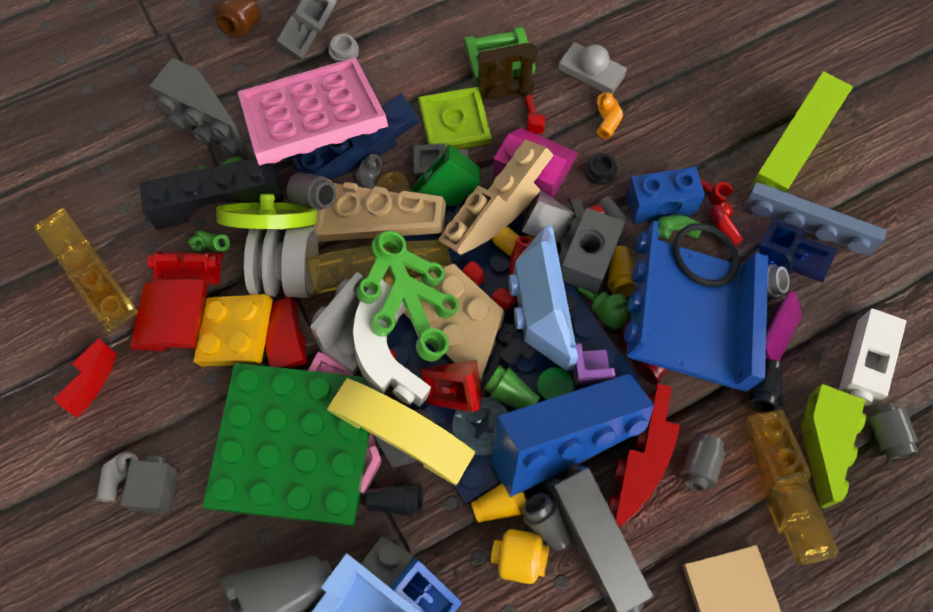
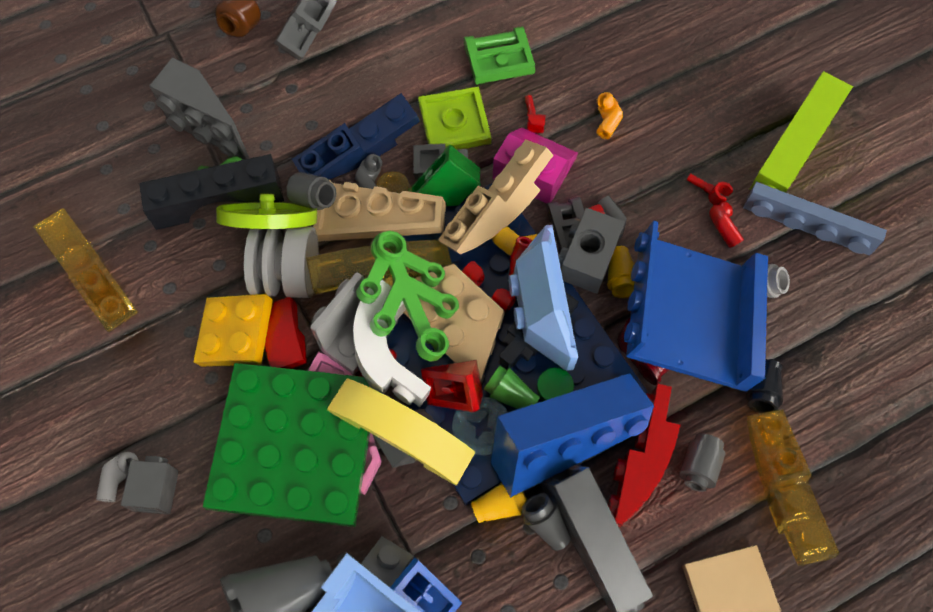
red slope [54,338,117,418] -> none
red slope [130,279,208,351] -> none
red hinge [147,251,223,285] -> none
bright green arm [188,230,230,253] -> none
bright pink plate [238,57,388,165] -> none
light grey plate [328,34,359,62] -> none
black cone [366,479,423,517] -> none
dark brown plate [478,43,538,101] -> none
yellow head [491,529,549,584] -> none
light grey slope [522,190,575,243] -> none
light grey tile [558,42,627,94] -> none
medium lavender panel [571,343,615,391] -> none
bright green piece [578,287,631,330] -> none
black plate [585,153,617,185] -> none
blue brick [625,167,705,224] -> none
bright green arm [657,214,702,239] -> none
black tyre [673,223,740,287] -> none
clear blue brick [759,219,838,283] -> none
magenta slope [765,291,802,362] -> none
lime slope [801,384,866,509] -> none
white brick [839,308,907,406] -> none
dark grey brick [868,403,919,460] -> none

